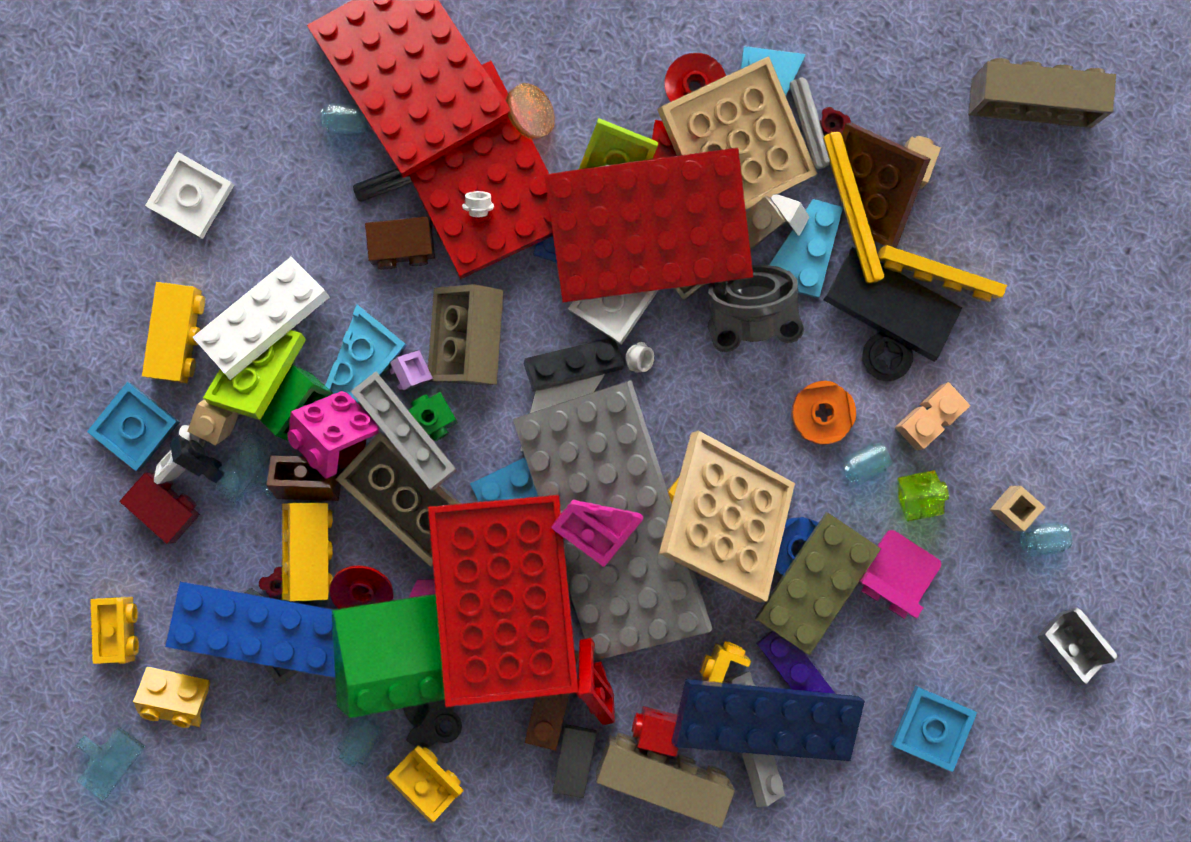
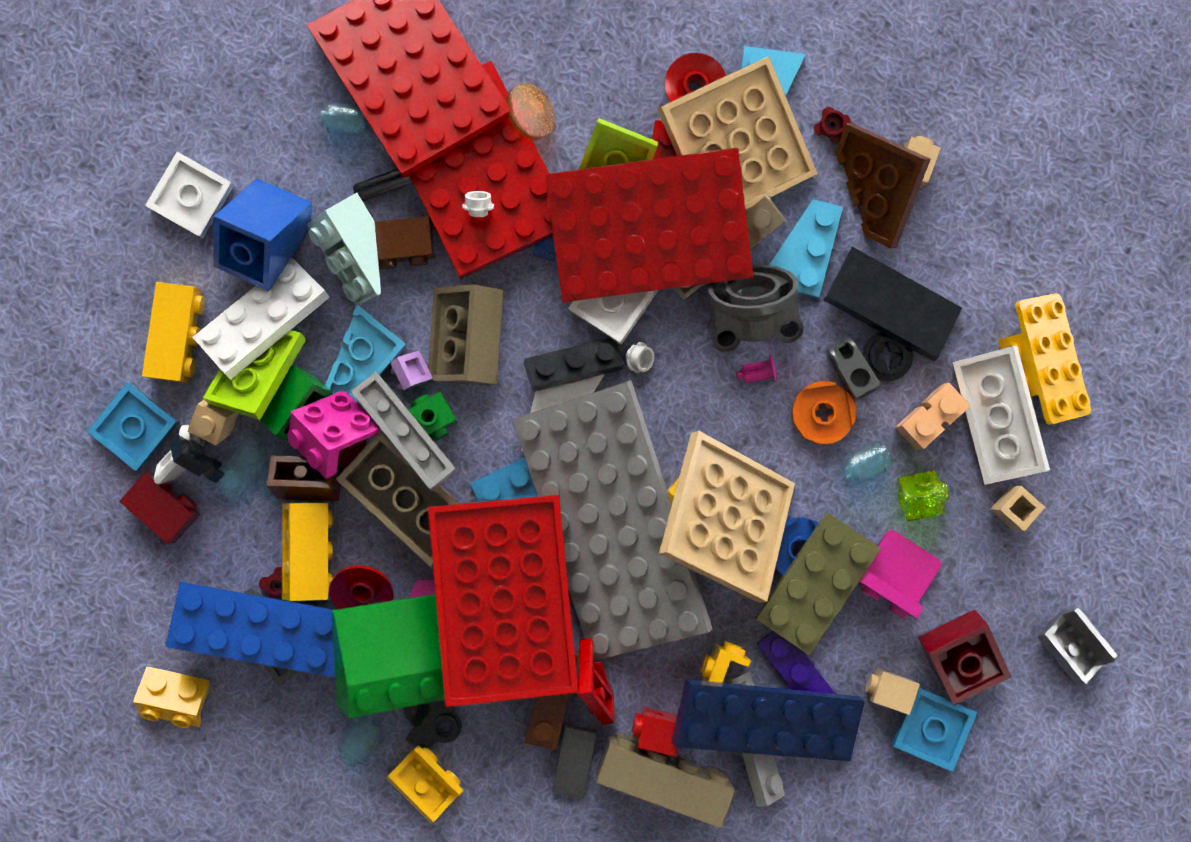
clear light blue plate [76,727,146,801] -> none
yellow bracket [91,597,139,664] -> none
dark pink wing [552,500,643,567] -> none
white slope [771,194,810,236] -> none
light grey axle [789,77,830,169] -> none
yellow axle [823,132,884,283] -> none
yellow plate [878,245,1007,302] -> none
dark tan brick [968,58,1116,128] -> none
clear light blue brick [1020,521,1072,557] -> none
none -> blue slope [213,179,312,291]
none -> light aqua slope [306,193,381,305]
none -> dark pink piece [736,354,777,383]
none -> dark grey leg [826,338,881,402]
none -> tan brick [865,668,920,715]
none -> dark red slope [917,609,1011,705]
none -> white plate [953,346,1050,485]
none -> yellow bracket [998,293,1091,425]

